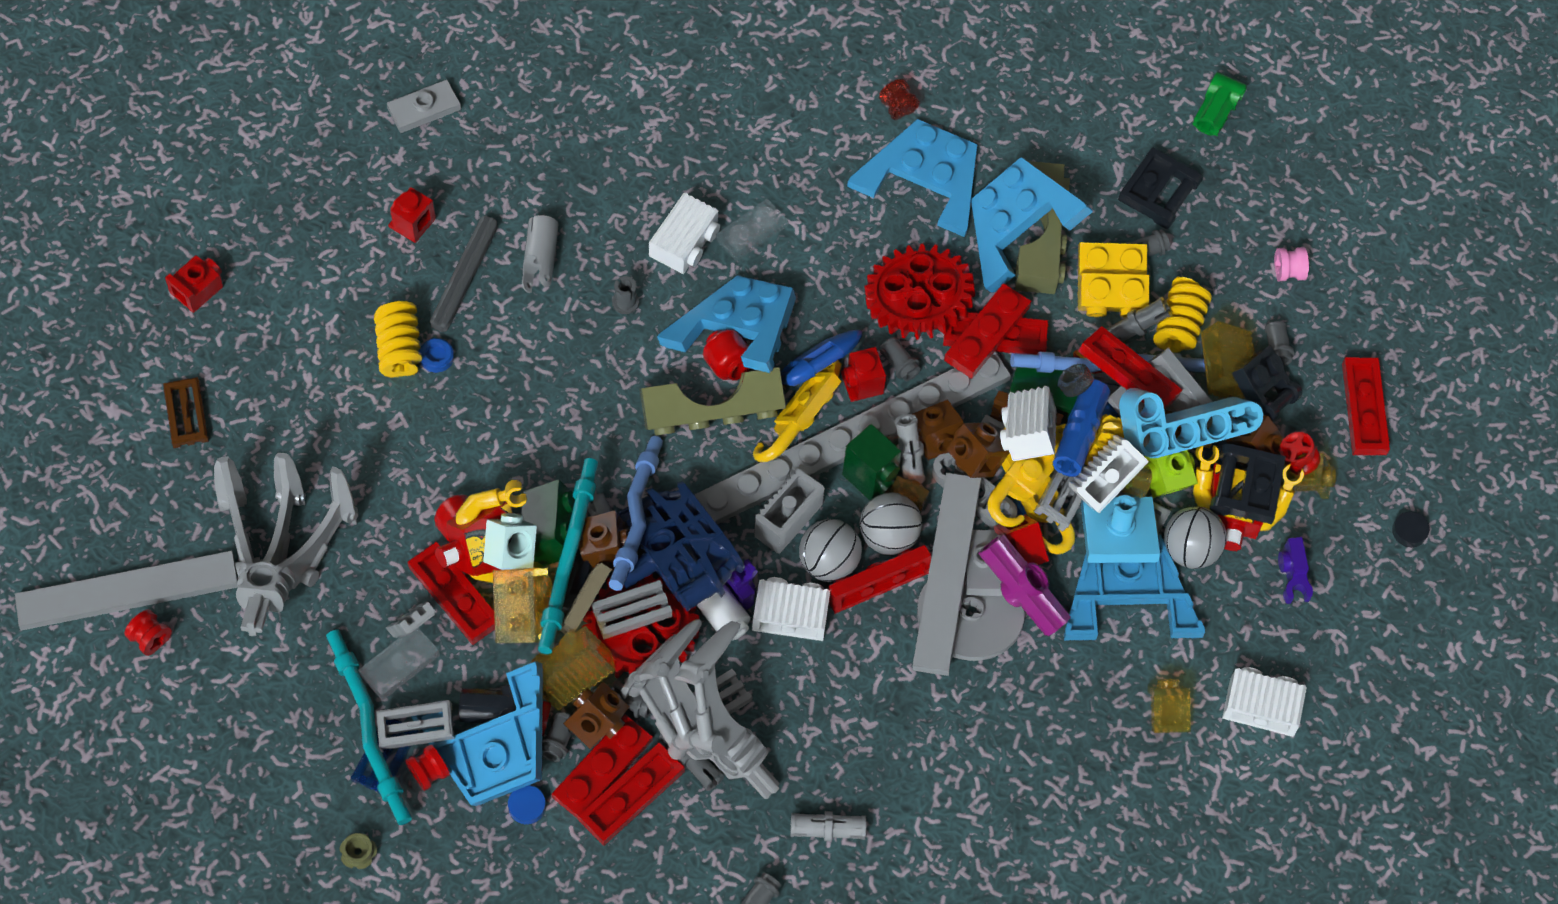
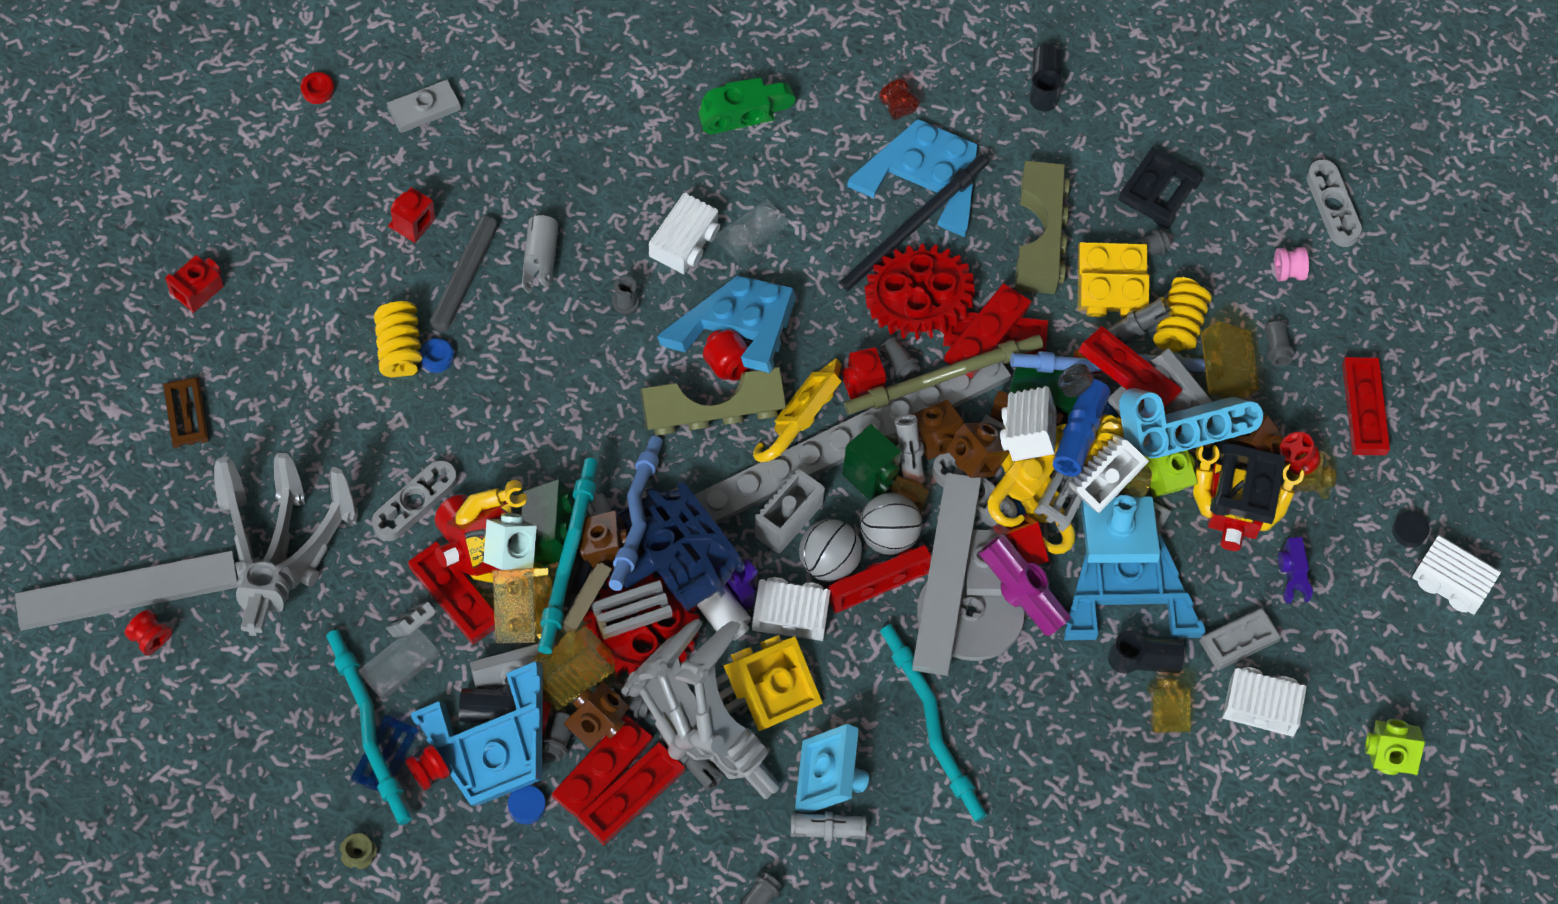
light grey tile [376,700,455,750] -> none
blue piece [780,330,862,386] -> none
dark azure wing [971,157,1093,293] -> none
light grey piece [1164,506,1227,569] -> none
green piece [1192,71,1247,136] -> none
black plate [1232,345,1302,422] -> none
none -> red tile [300,72,334,104]
none -> light grey beam [372,461,457,541]
none -> light grey plate [470,644,548,690]
none -> green piece [698,78,796,135]
none -> yellow plate [724,635,823,731]
none -> medium azure tile [795,724,869,813]
none -> black bar [839,154,989,292]
none -> olive bar [844,335,1043,415]
none -> teal bar [880,624,988,822]
none -> black piece [1030,43,1062,112]
none -> black piece [1108,630,1184,674]
none -> light grey plate [1200,607,1281,671]
none -> light grey beam [1306,160,1362,247]
none -> lime brick [1365,719,1425,775]
none -> white brick [1412,535,1501,615]

